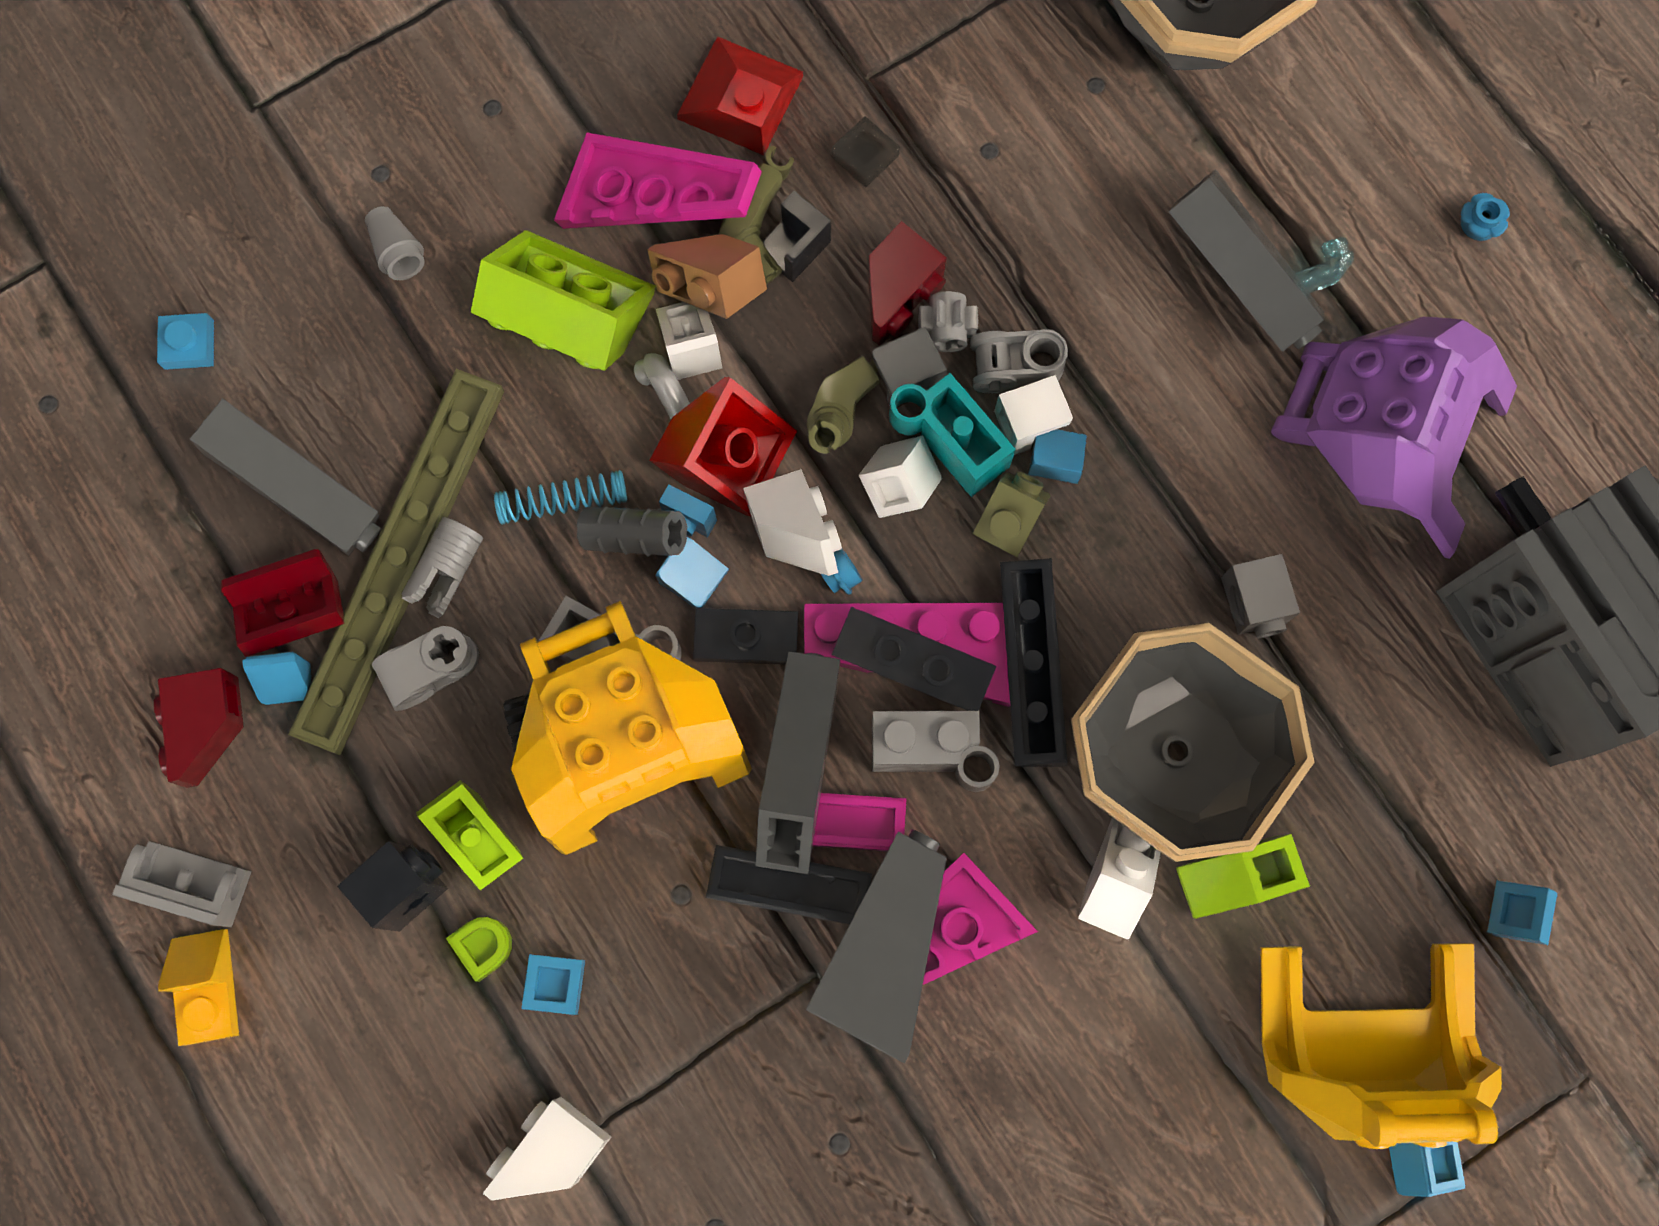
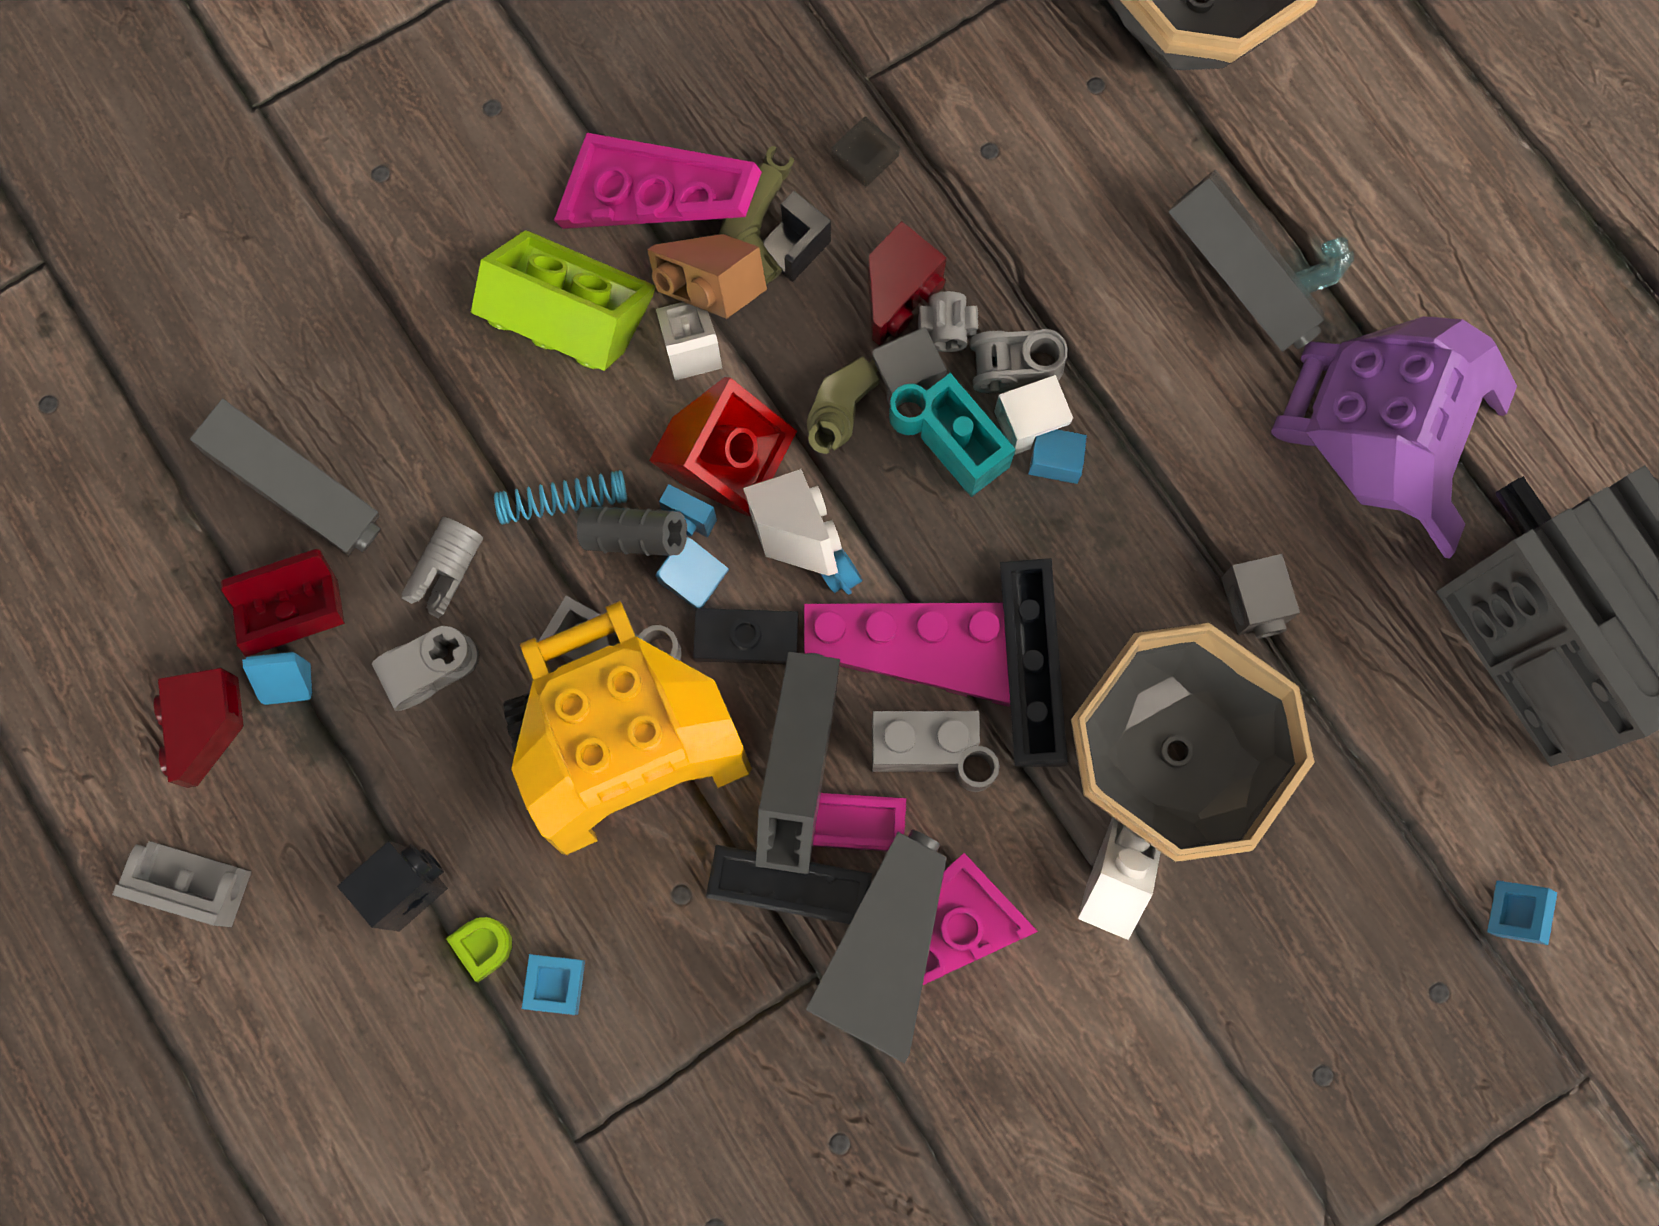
dark azure plate [157,313,214,370] -> none
yellow slope [158,929,239,1046] -> none
olive tile [288,369,505,755] -> none
light grey cone [365,206,425,280] -> none
lime slope [416,780,523,890] -> none
white slope [483,1097,611,1200] -> none
light grey arm [634,353,690,419] -> none
red slope [677,36,803,155] -> none
black plate [832,607,996,711] -> none
white panel [859,435,942,518] -> none
olive bracket [973,472,1051,557] -> none
lime slope [1176,834,1310,919] -> none
yellow piece [1261,943,1502,1149] -> none
dark azure slope [1389,1142,1465,1197] -> none
dark azure plate [1460,193,1510,241] -> none

